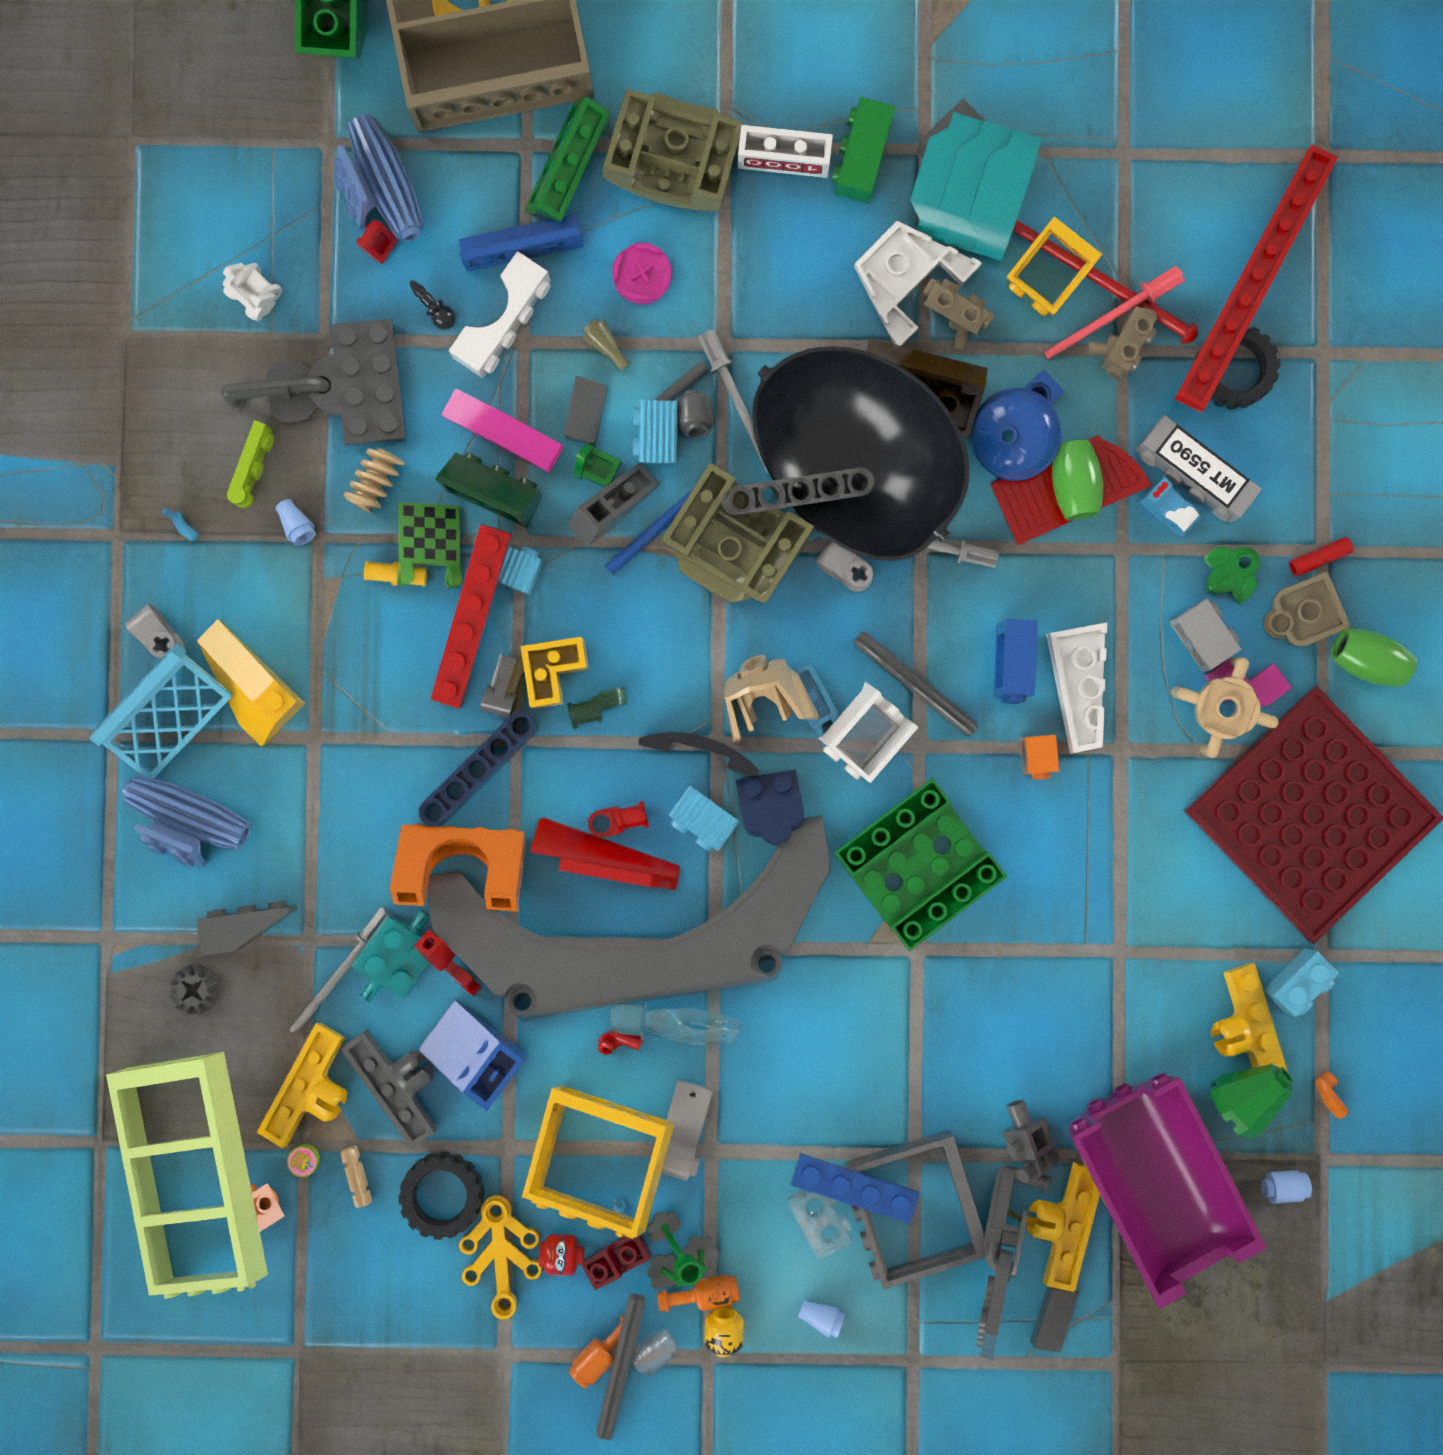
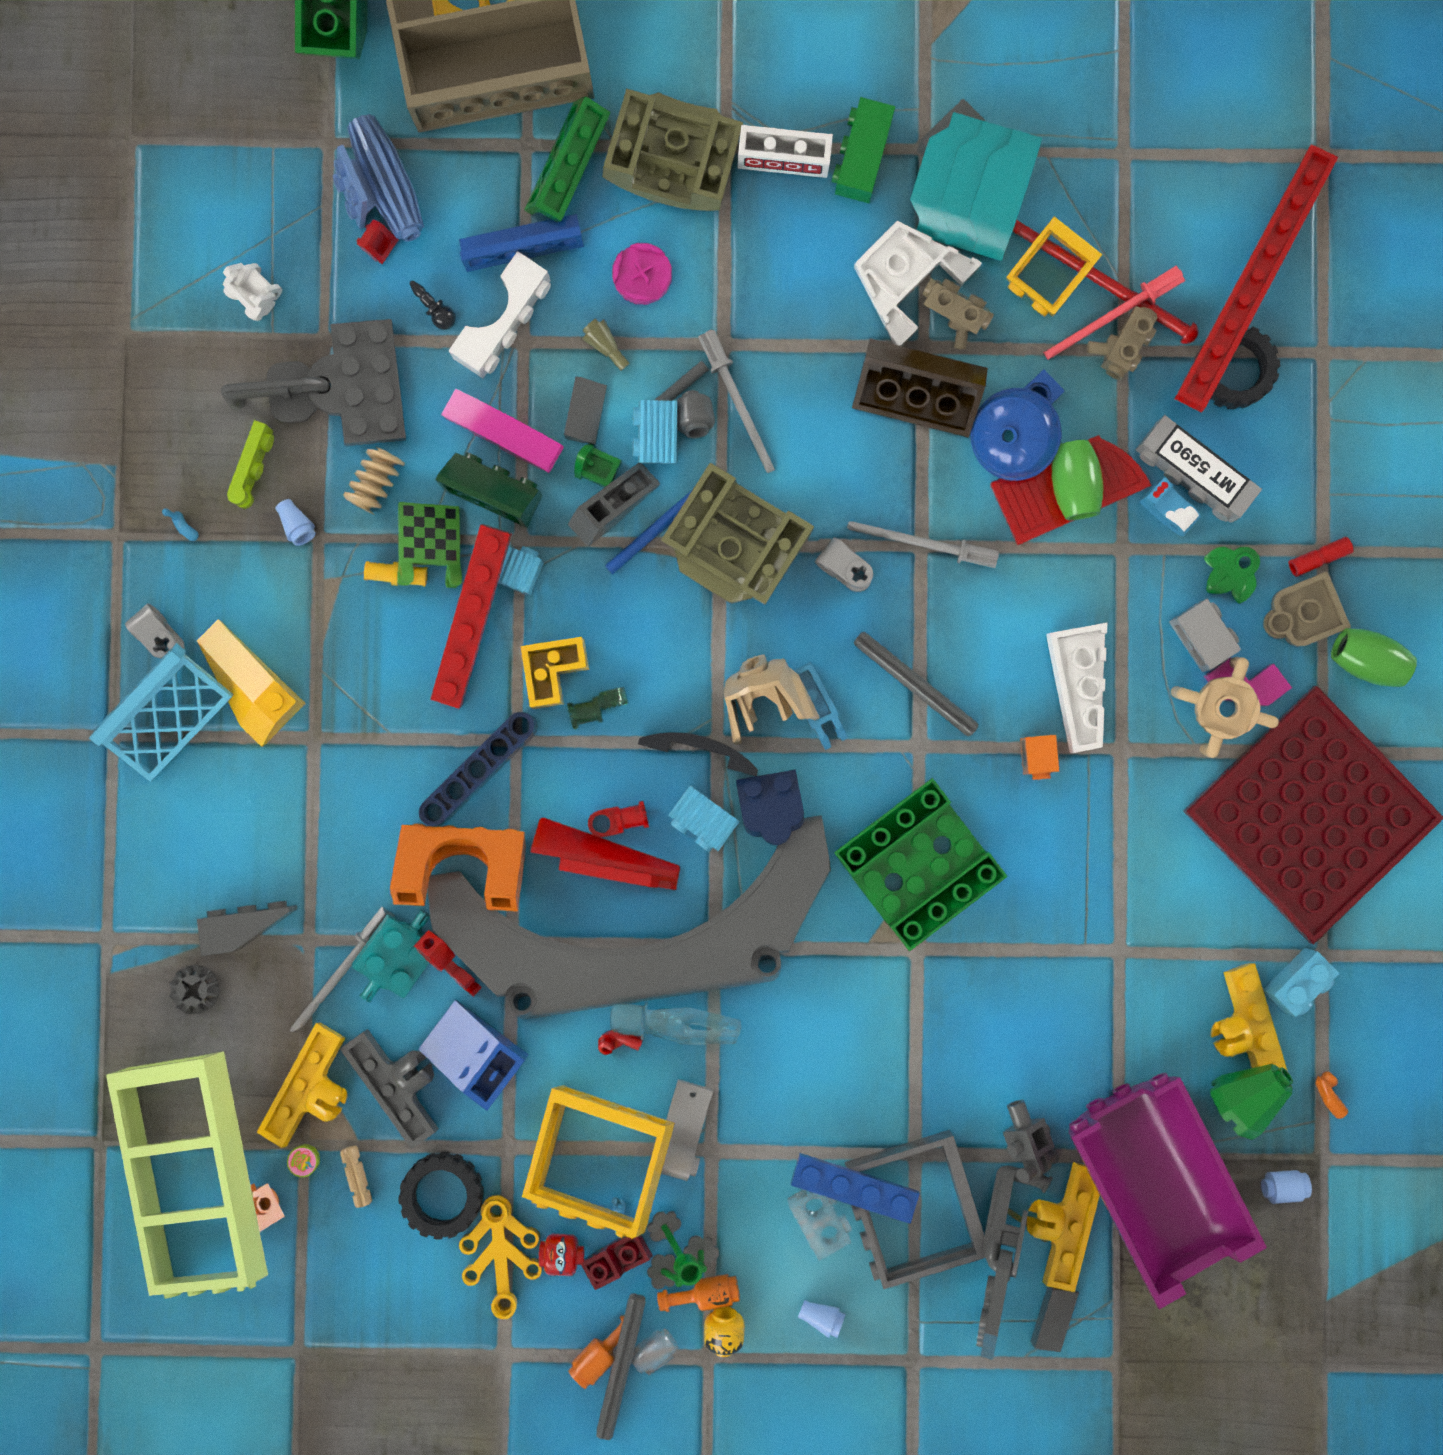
medium blue plate [122,775,252,868] -> none
dark grey piece [480,654,524,719] -> none
dark grey beam [722,468,874,515] -> none
black windscreen [752,346,969,561] -> none
white window [818,682,919,783] -> none
blue window [993,619,1038,704] -> none

